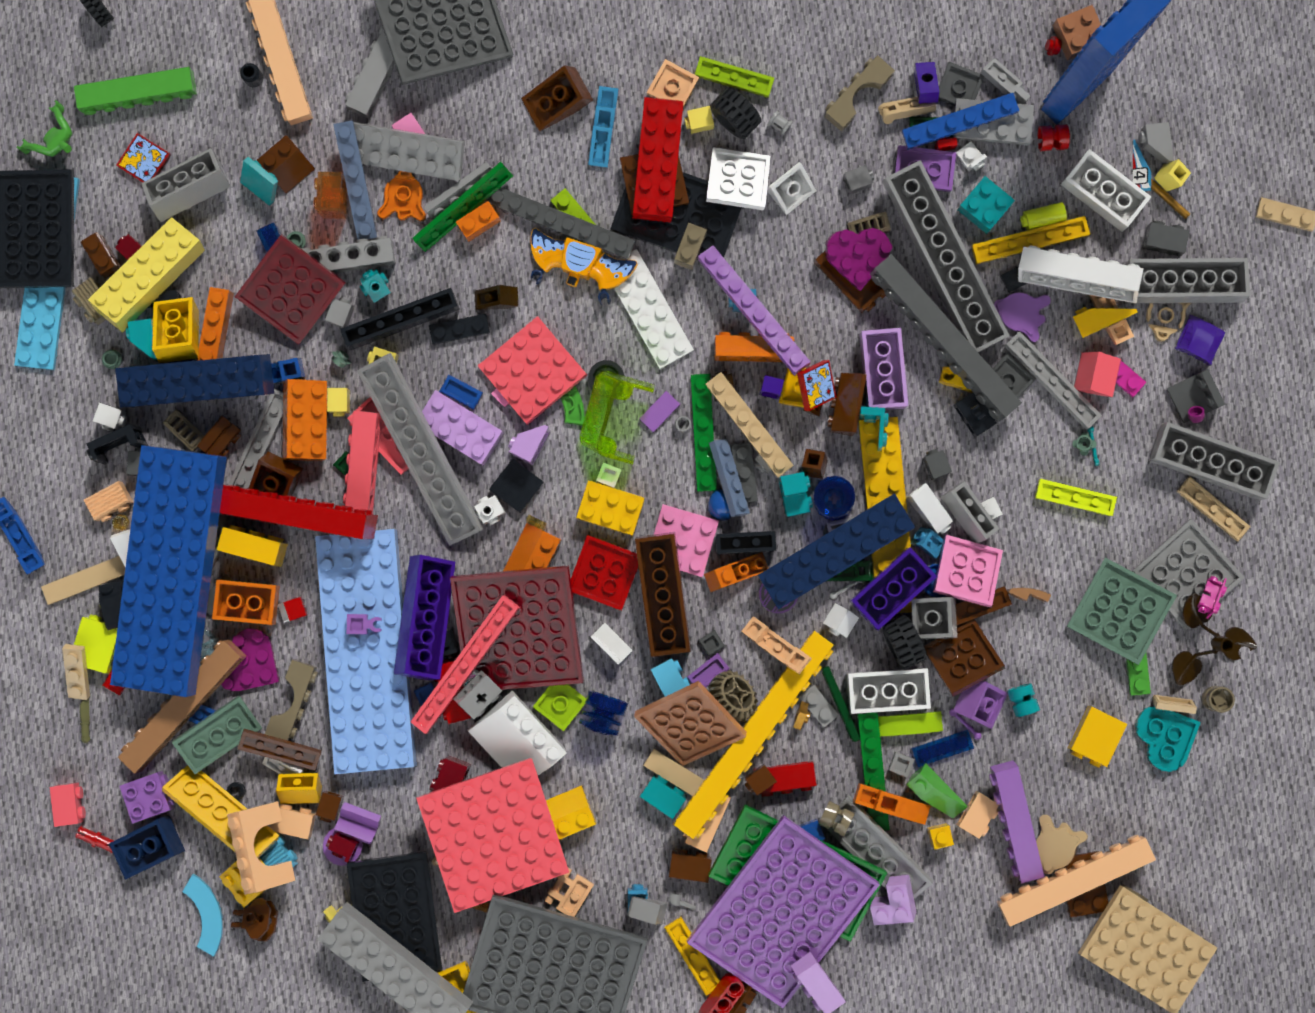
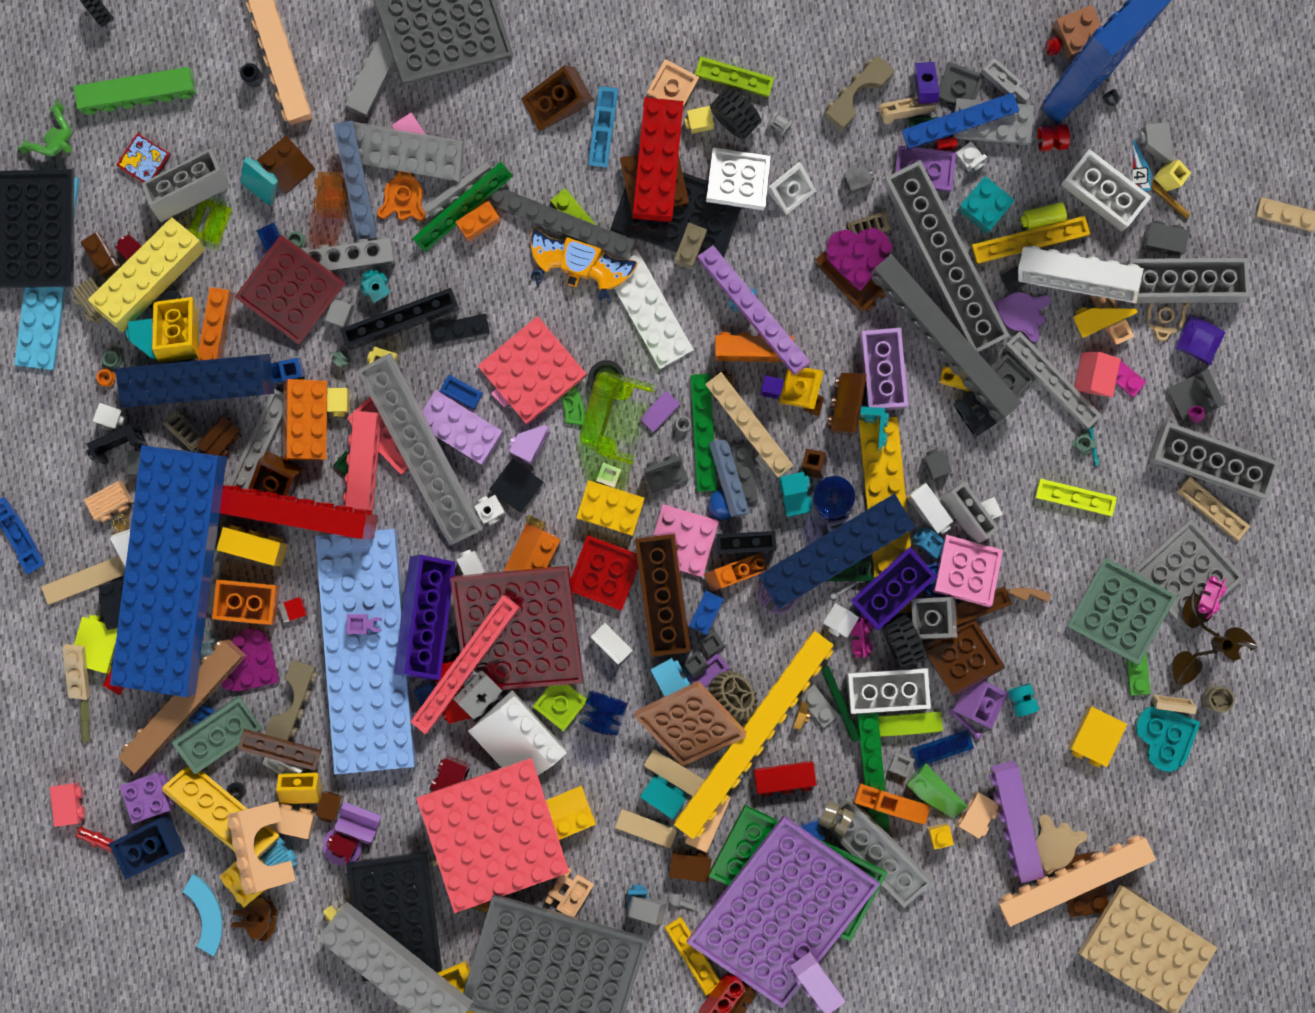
dark brown slope [475,285,518,310] -> none
light nougat slope [741,616,812,674] -> none
reddish brown brick [744,764,777,796] -> none
tile [797,360,836,411] -> none
lavender brick [870,875,916,925] -> none
none -> orange plate [96,368,116,387]
none -> clear neon green plate [187,199,233,246]
none -> white brick [457,550,486,575]
none -> tan tile [615,809,677,849]
none -> dark grey bracket [644,454,689,494]
none -> dark grey tile [682,651,710,679]
none -> blue brick [689,591,724,635]
none -> dark pink hinge [851,617,873,658]
none -> black hinge [1102,89,1120,106]

